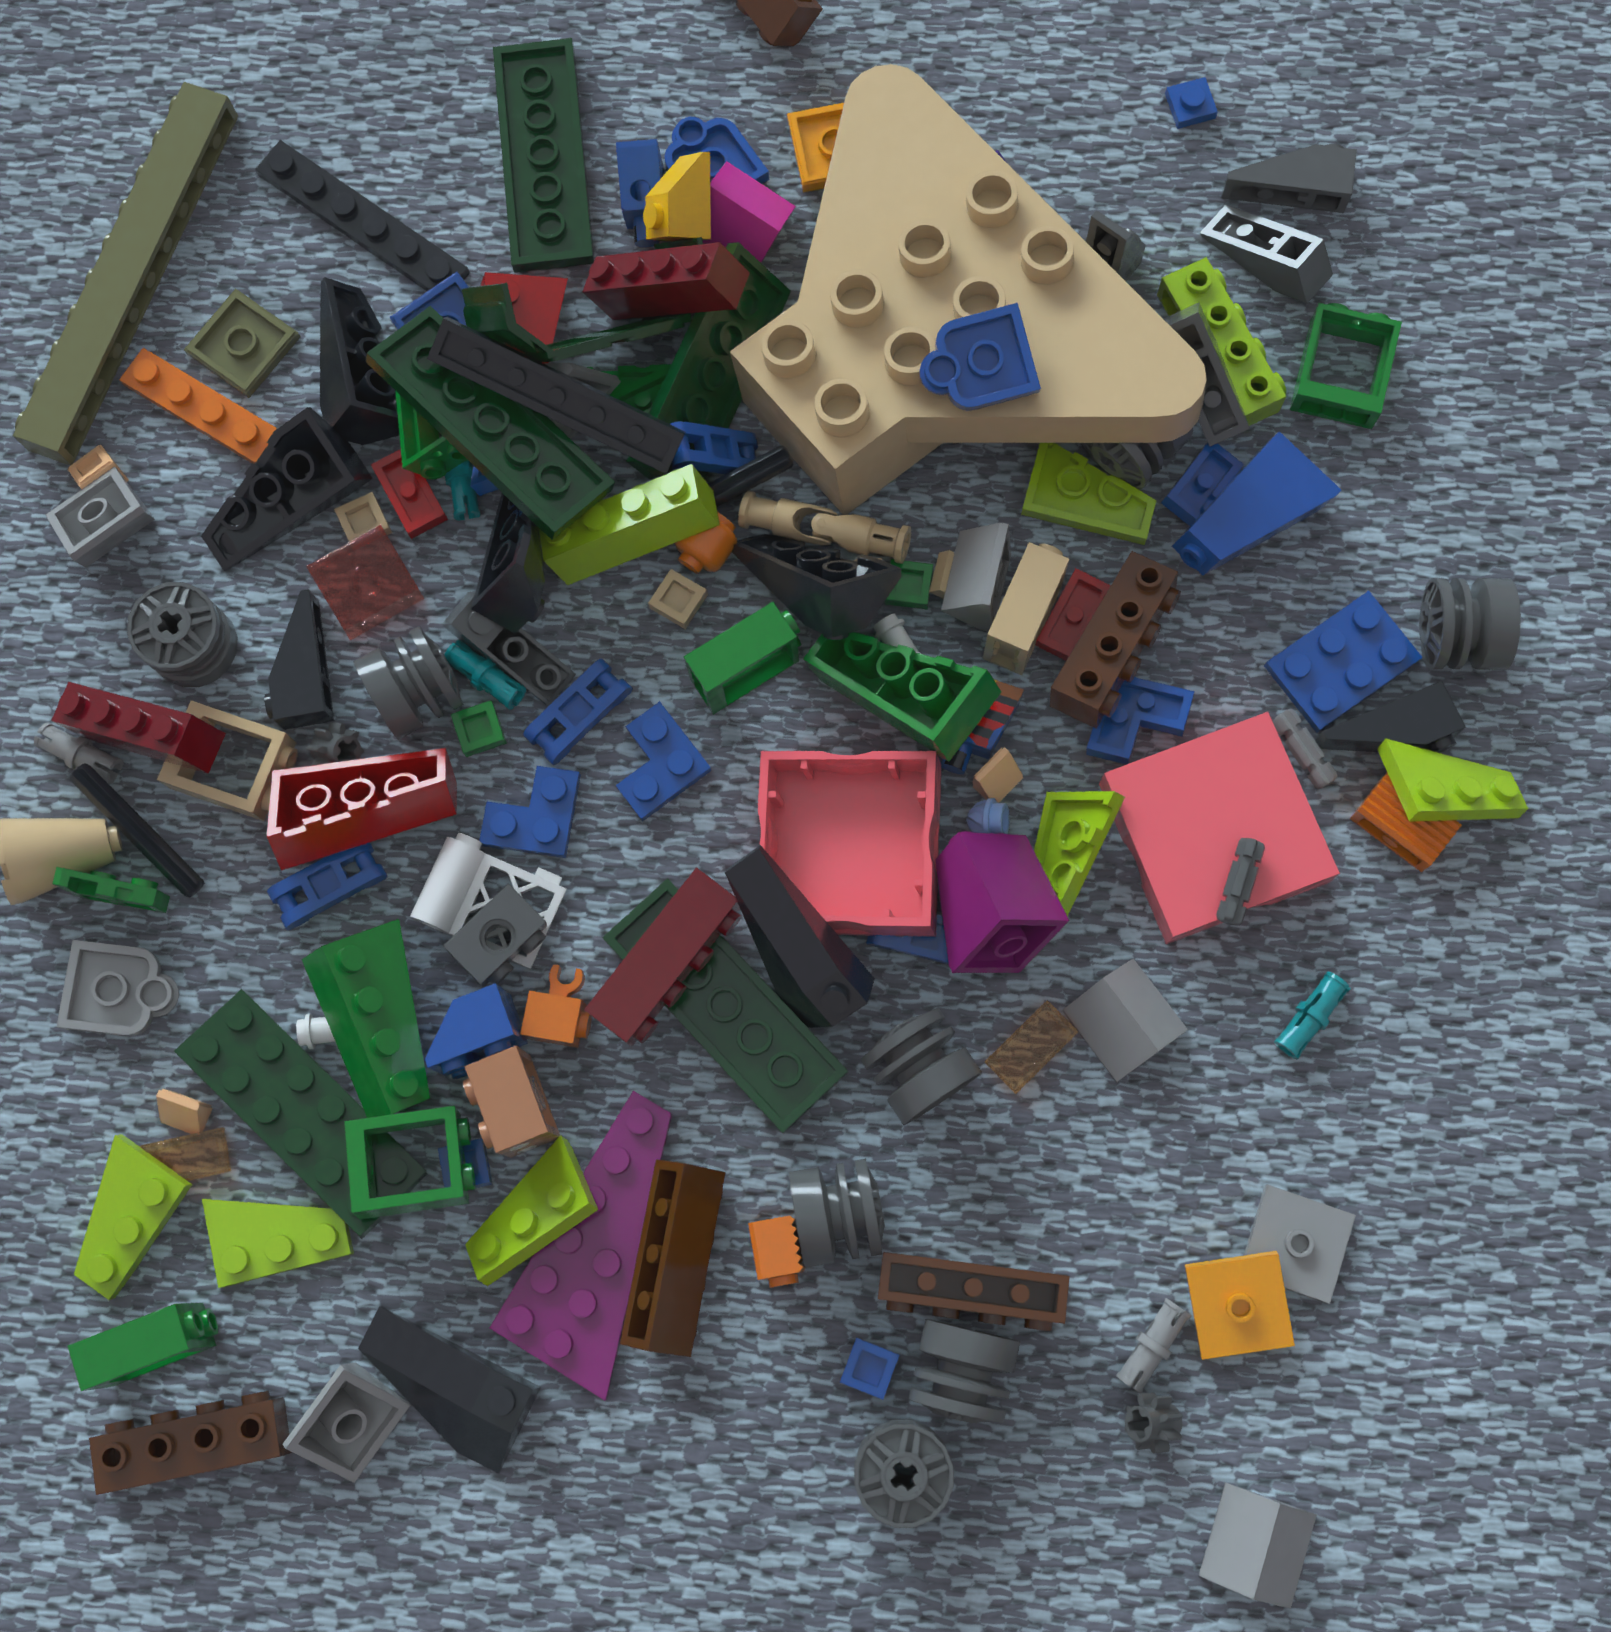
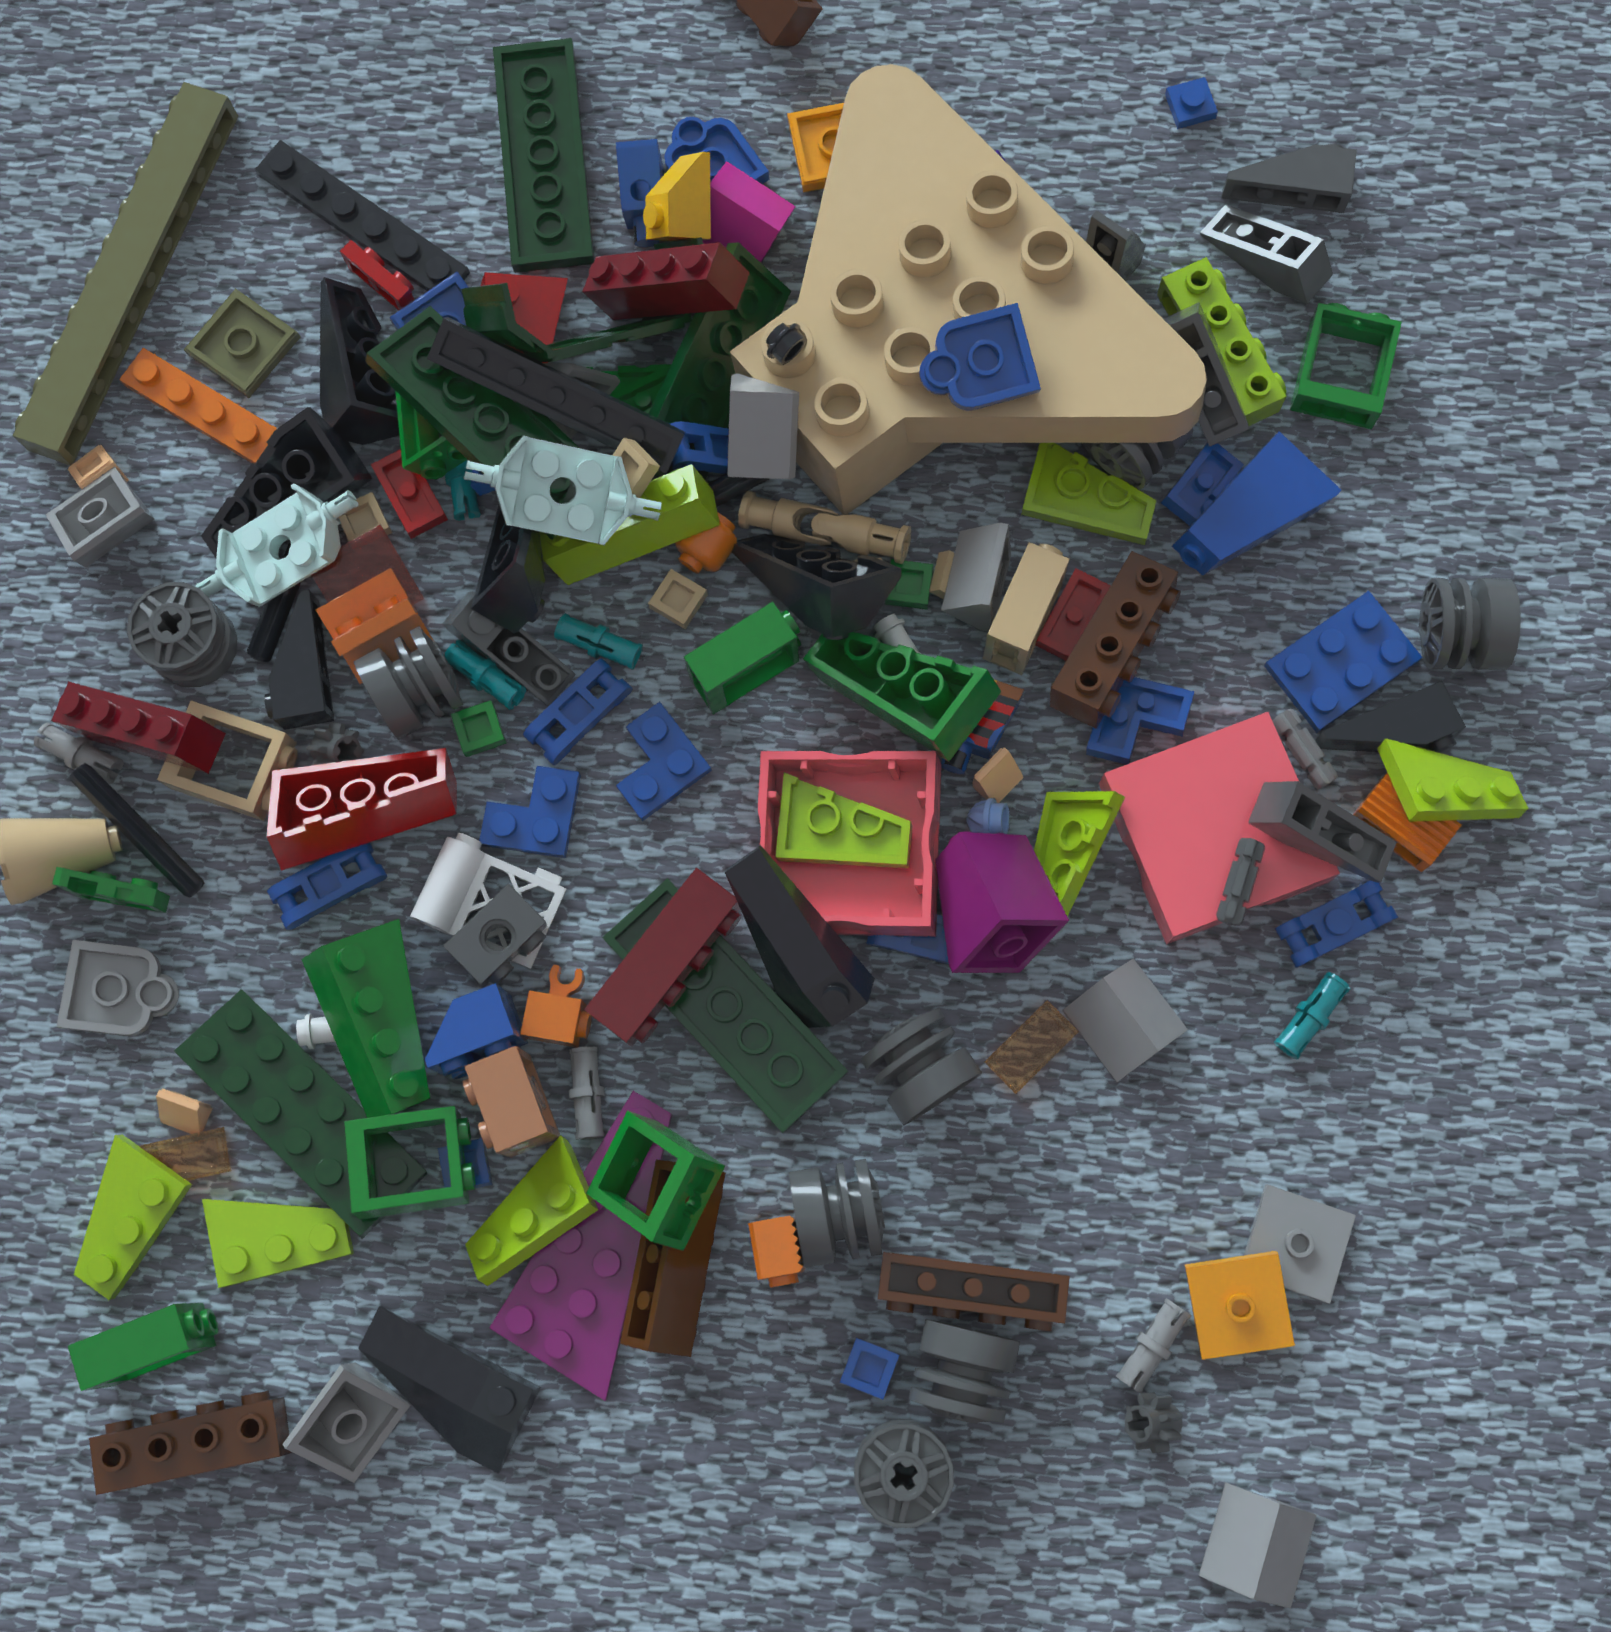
none -> light aqua plate [196,484,358,607]
none -> black axle [247,543,301,663]
none -> orange bracket [315,568,435,684]
none -> red plate [340,240,415,311]
none -> light aqua plate [464,436,662,545]
none -> teal pin [554,613,643,670]
none -> light grey pin [568,1047,605,1140]
none -> green window [586,1111,725,1251]
none -> tan plate [612,438,660,498]
none -> light grey slope [727,373,799,479]
none -> black plate [766,323,807,365]
none -> lime wing [776,772,913,868]
none -> dark grey slope [1248,781,1397,882]
none -> blue plate [1275,881,1398,968]

